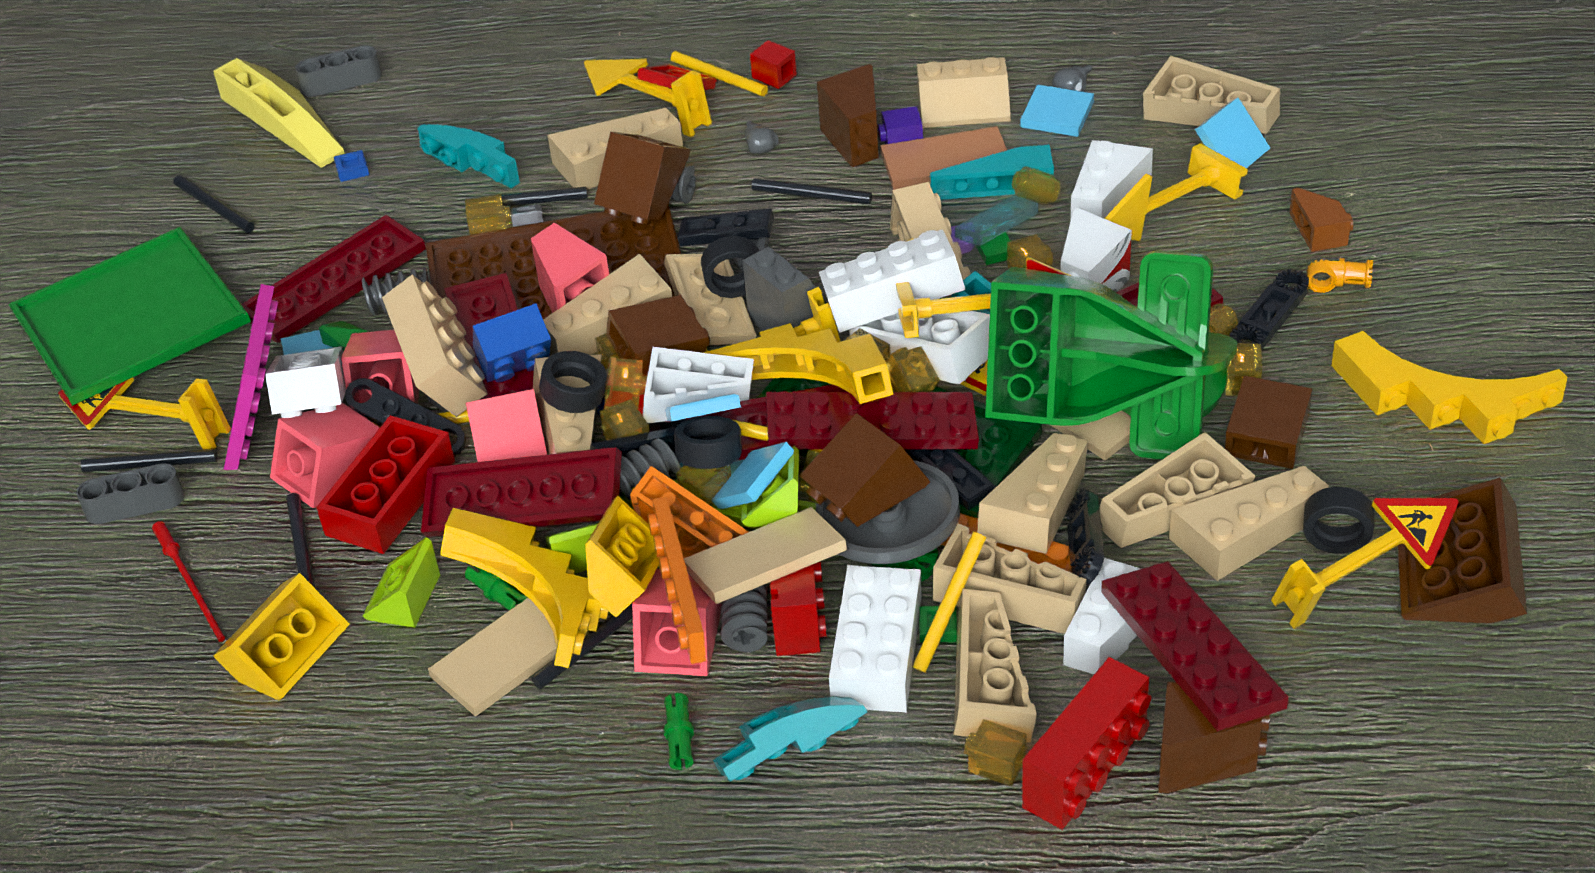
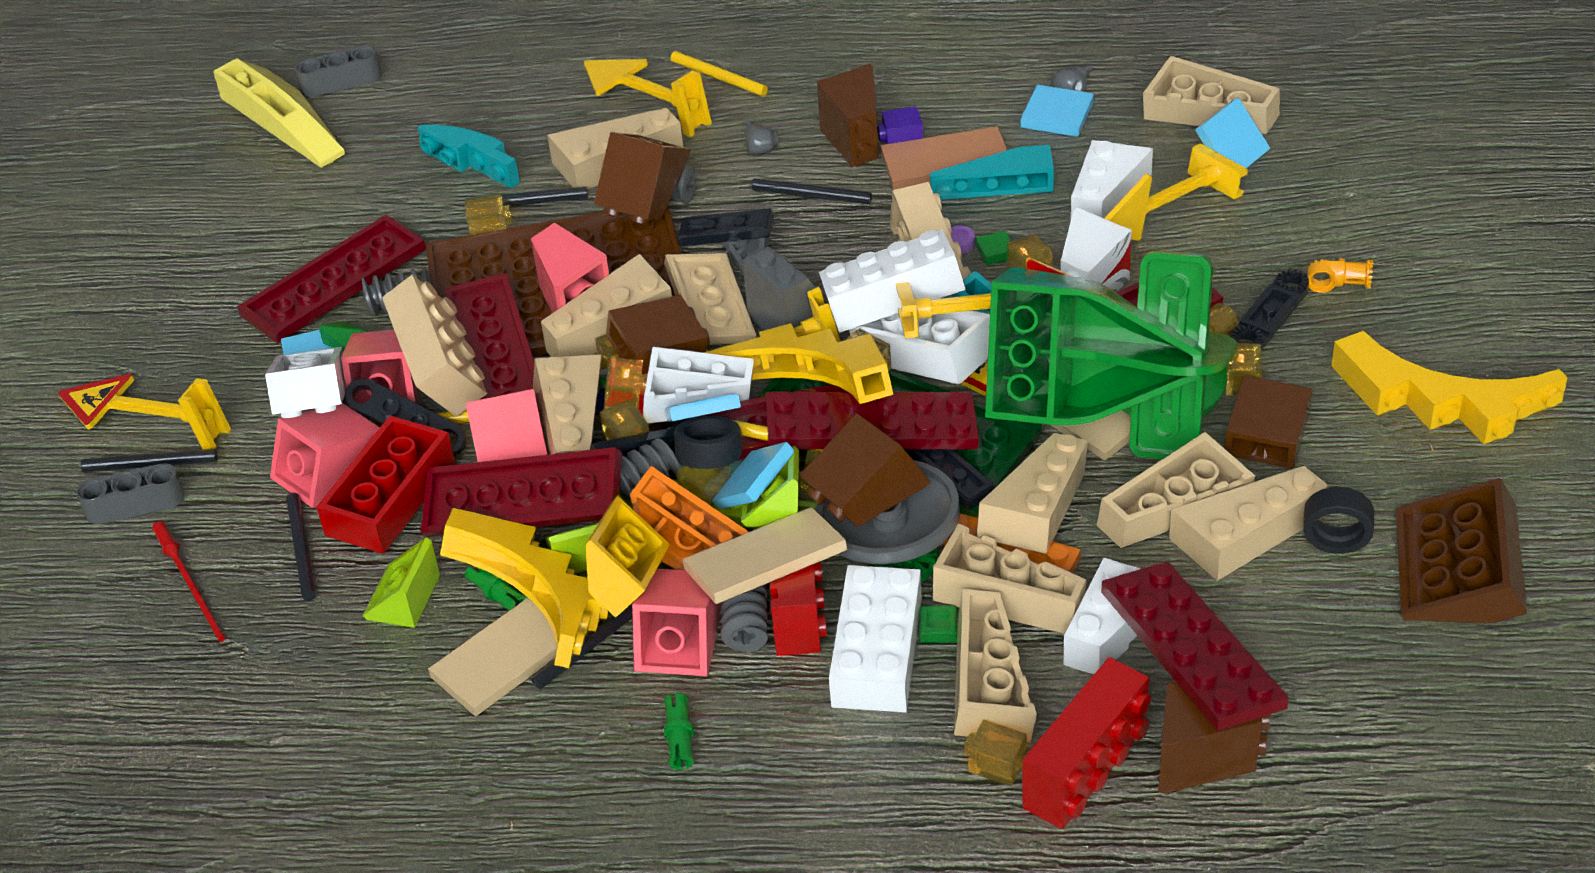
green tile [9,227,251,406] -> none
black bar [173,175,255,233] -> none
yellow slope [213,573,350,701] -> none
dark pink plate [223,284,278,470] -> none
blue tile [334,150,369,182] -> none
blue brick [473,304,551,382] -> none
flat silver tile [511,204,543,227] -> none
black tyre [539,351,607,413] -> none
red tile [637,64,716,90] -> none
orange plate [648,497,706,664] -> none
black tyre [700,236,759,298] -> none
slope [713,697,867,782] -> none
red brick [750,40,797,89] -> none
clear yellow brick [887,346,940,392] -> none
yellow bar [912,531,987,673] -> none
tan slope [917,57,1011,128] -> none
clear light blue tile [955,195,1038,246] -> none
clear yellow brick [1012,166,1061,204] -> none
black plate [1066,488,1104,585] -> none
yellow piece [1271,498,1459,629] -> none
dark orange slope [1289,188,1353,252] -> none

